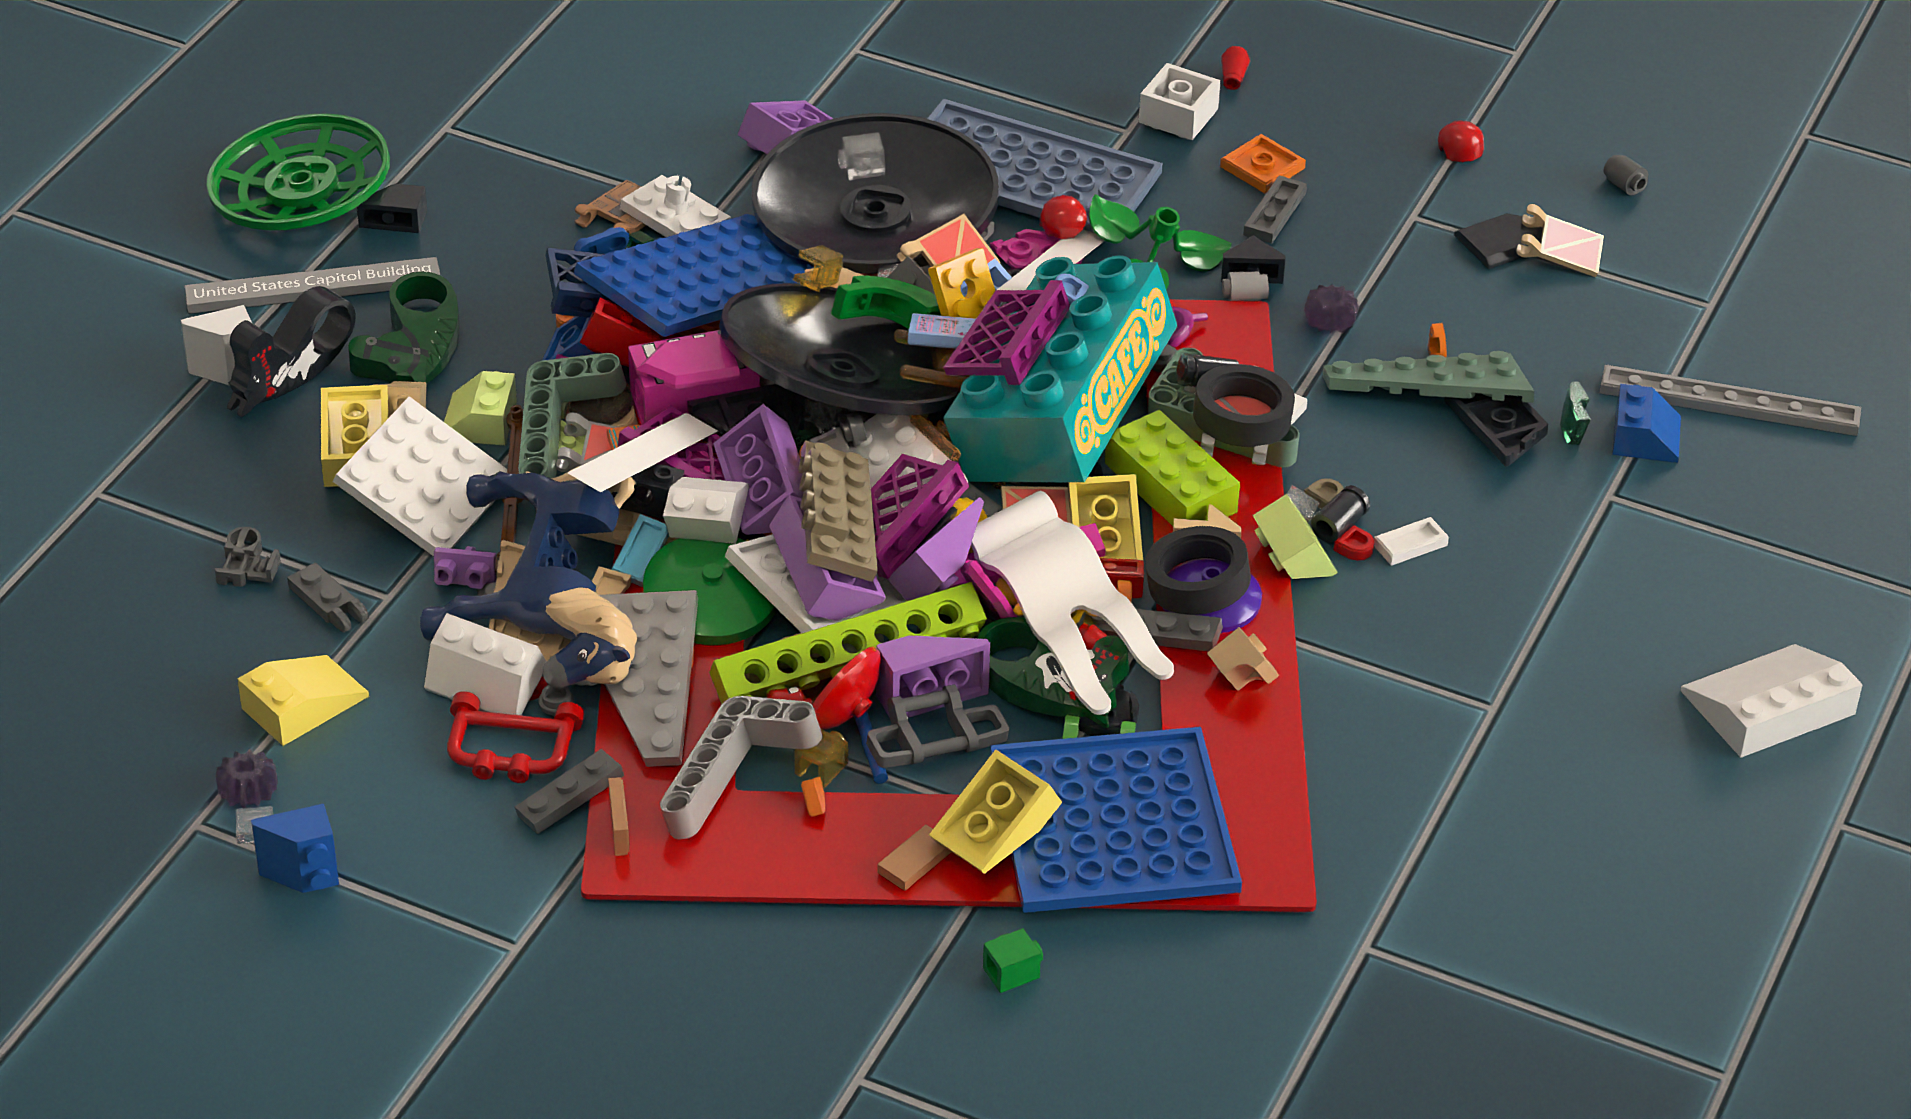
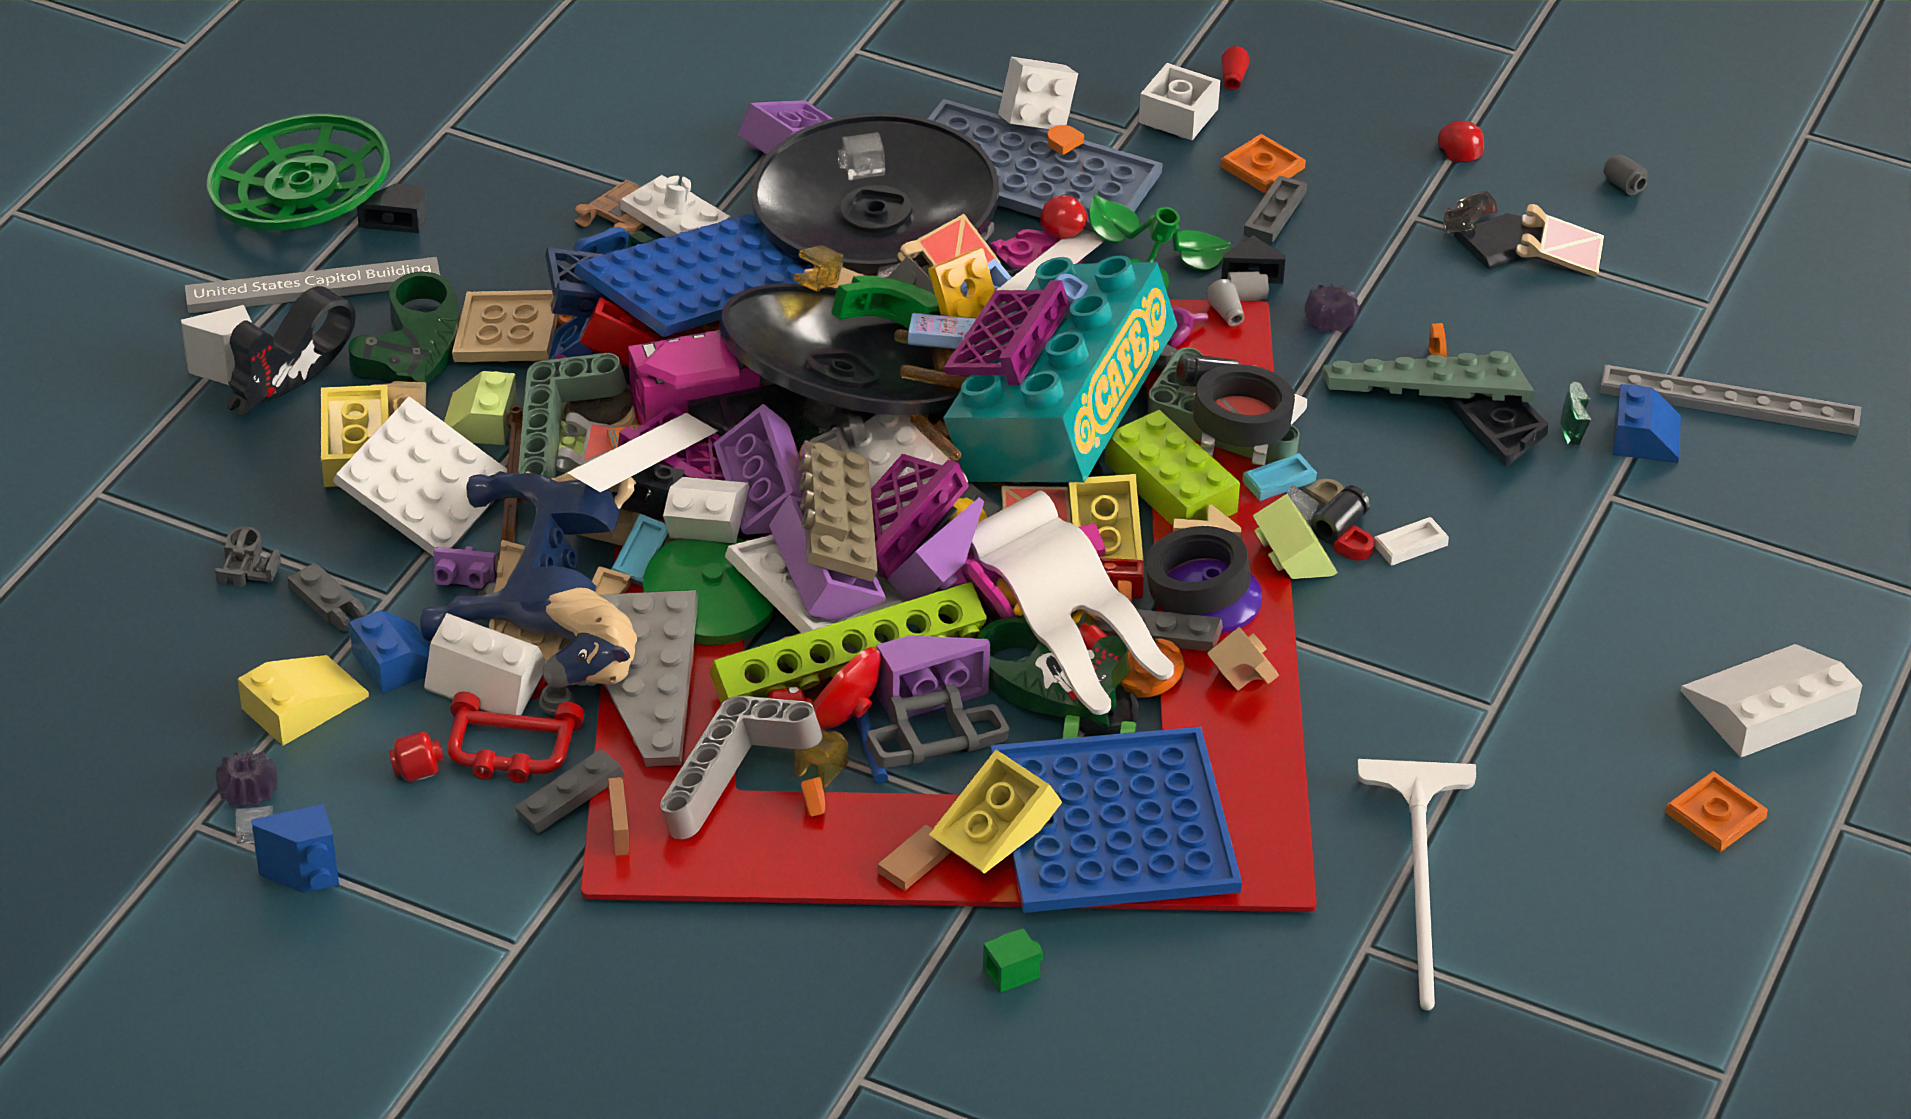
none -> blue slope [349,610,430,694]
none -> red head [389,731,444,783]
none -> tan plate [452,290,559,363]
none -> white brick [998,57,1078,129]
none -> orange tile [1047,125,1084,155]
none -> orange tile [1119,638,1185,698]
none -> light grey cone [1207,279,1245,326]
none -> medium azure tile [1243,453,1317,501]
none -> white piece [1357,759,1476,1011]
none -> clear smoke tile [1443,191,1497,234]
none -> orange tile [1665,771,1768,852]

